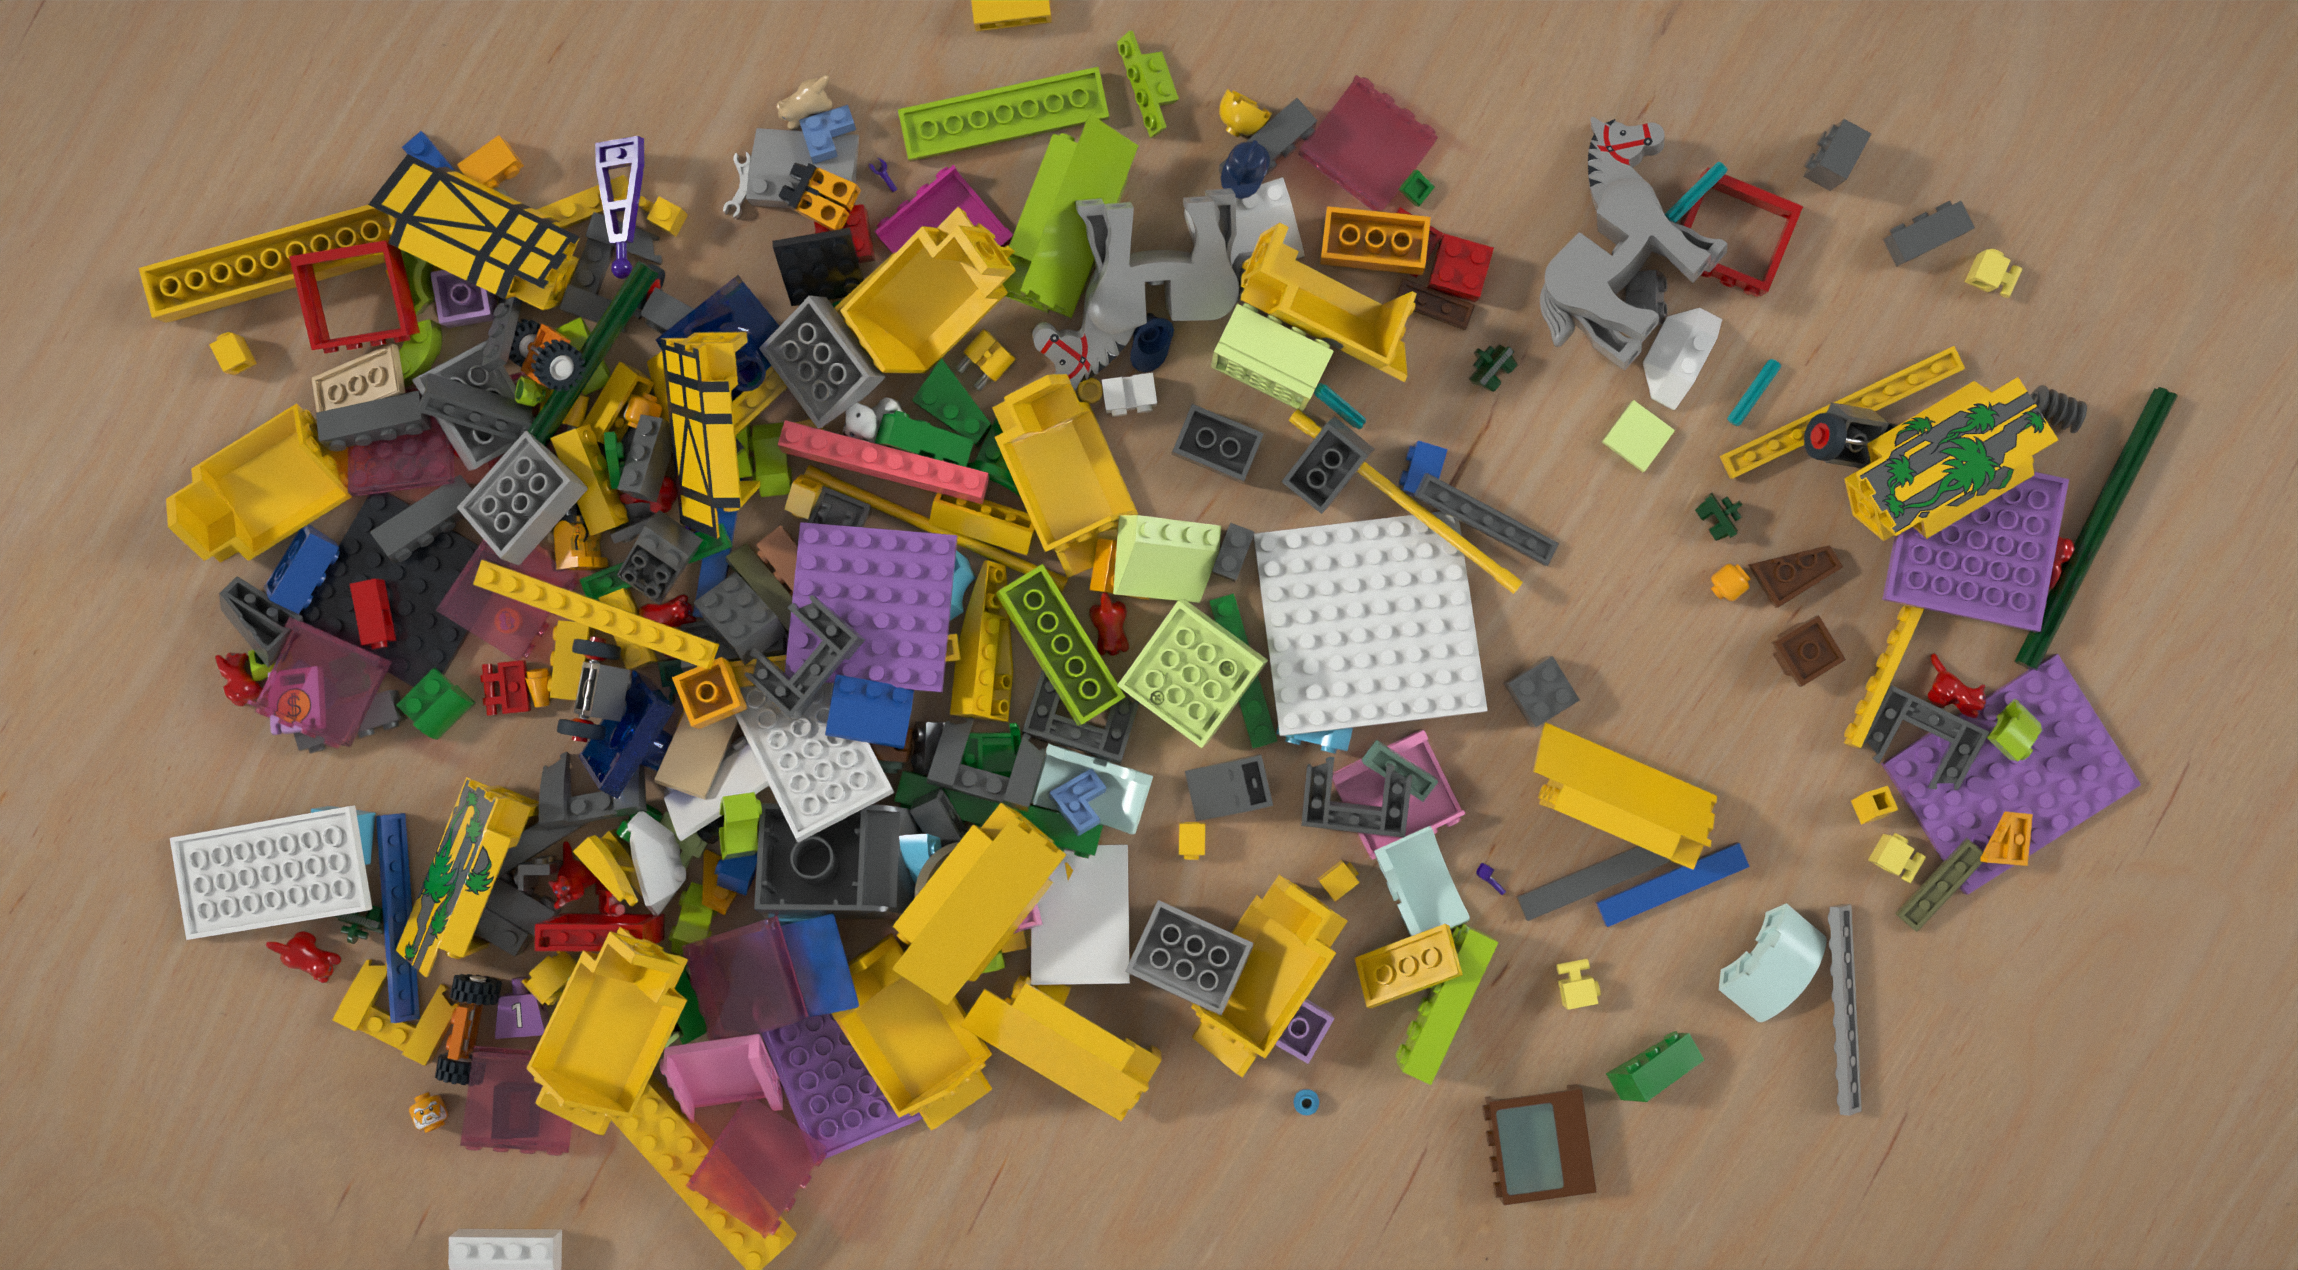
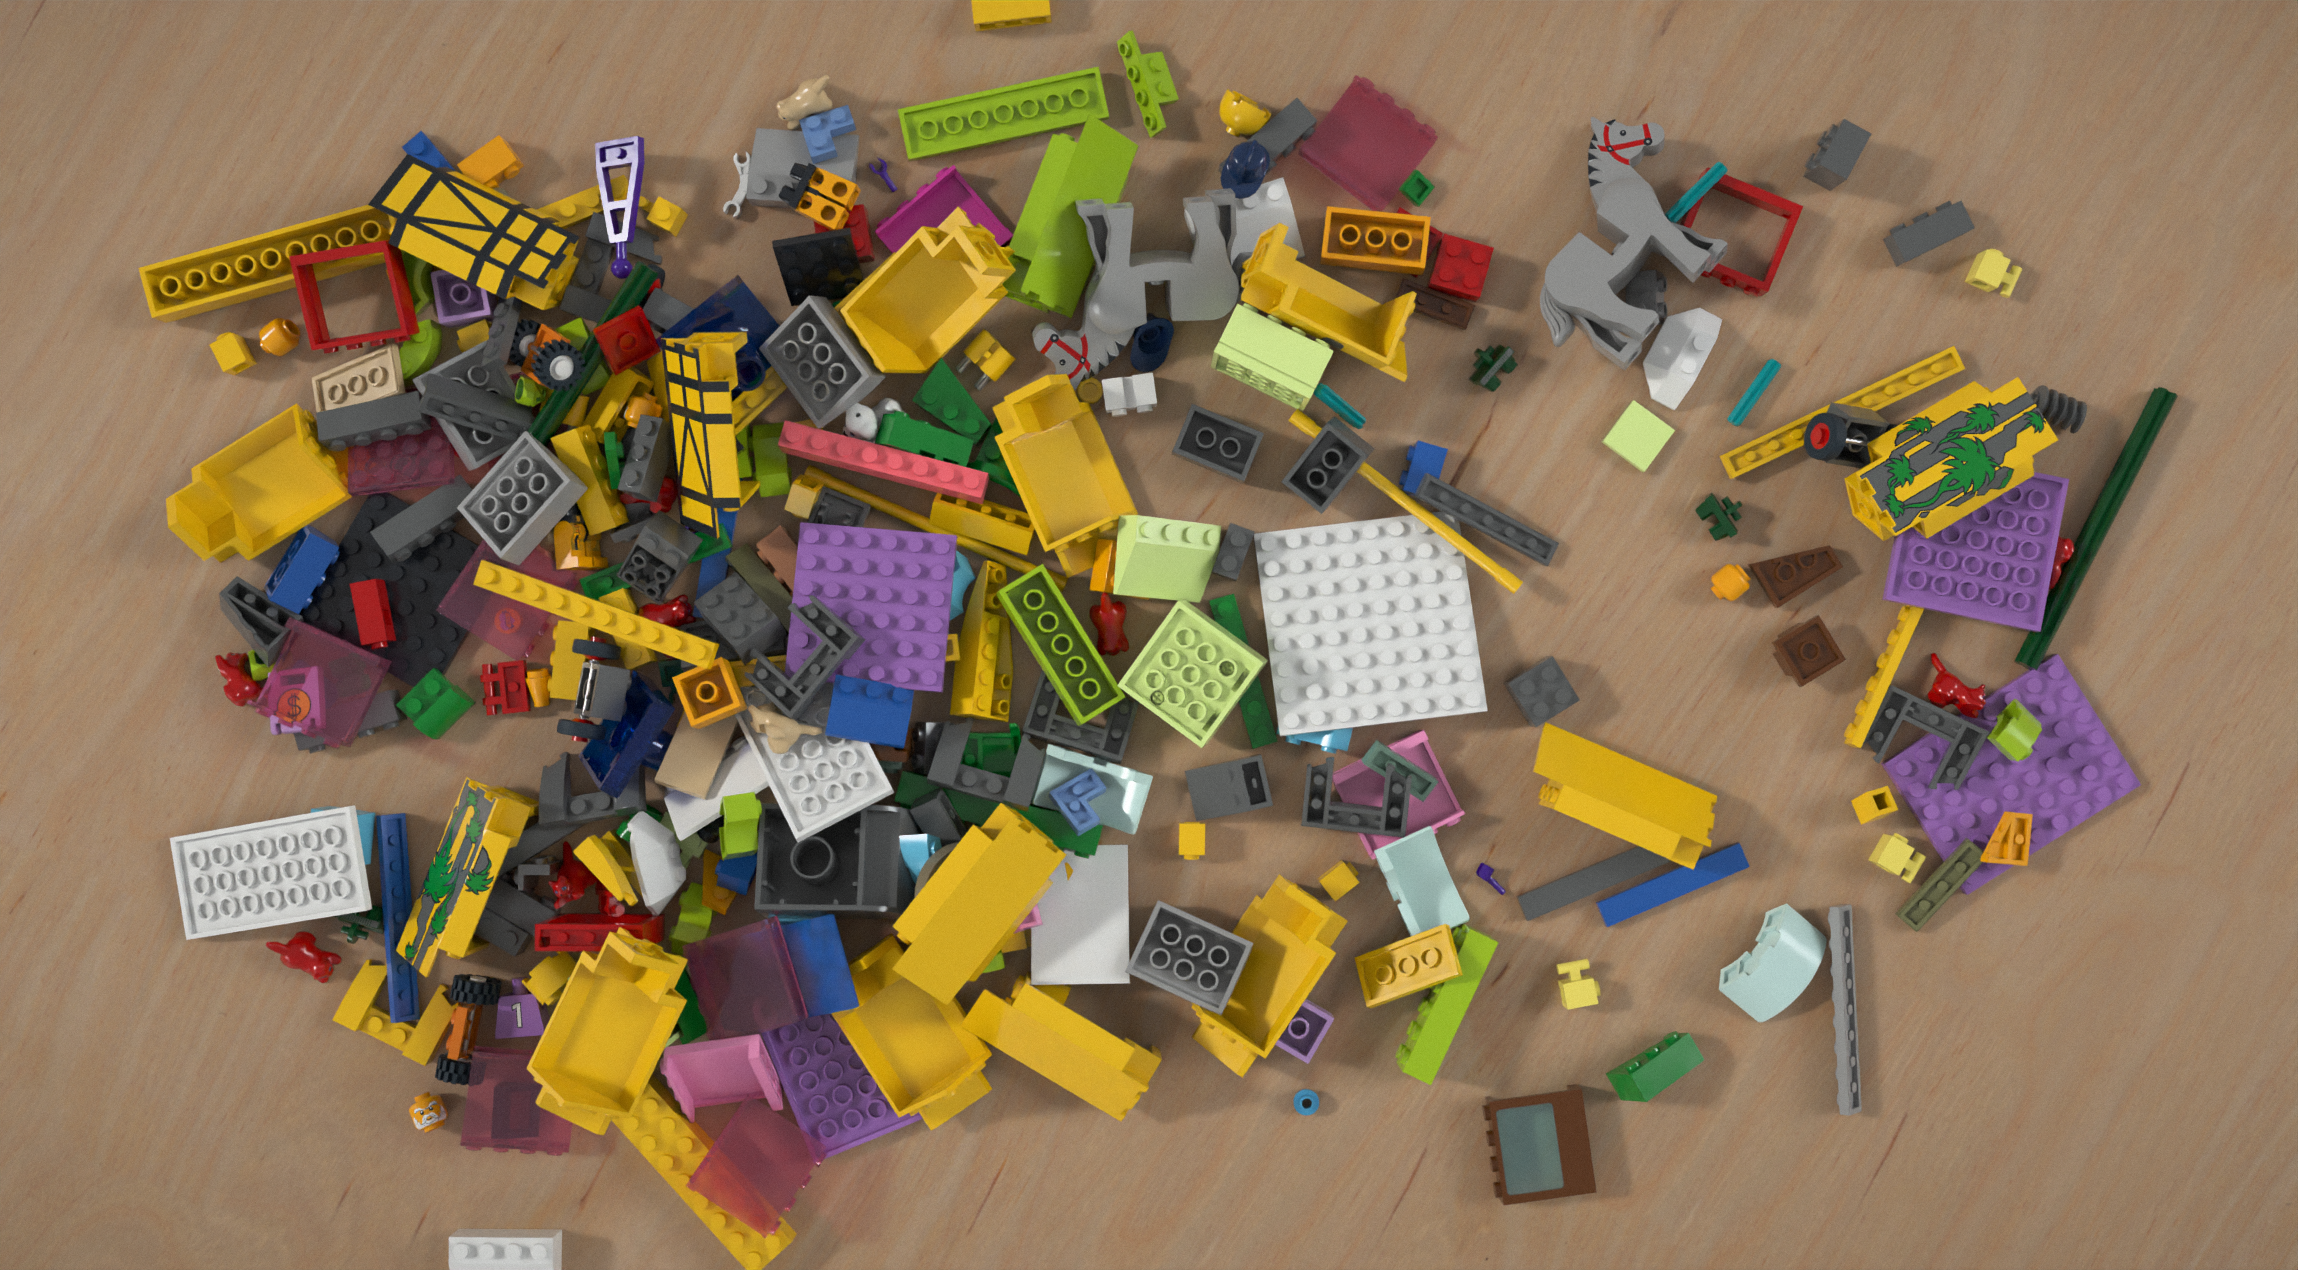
none -> light orange head [259,318,301,356]
none -> yellow brick [456,319,492,353]
none -> red tile [593,305,661,376]
none -> tan animal [748,702,824,754]

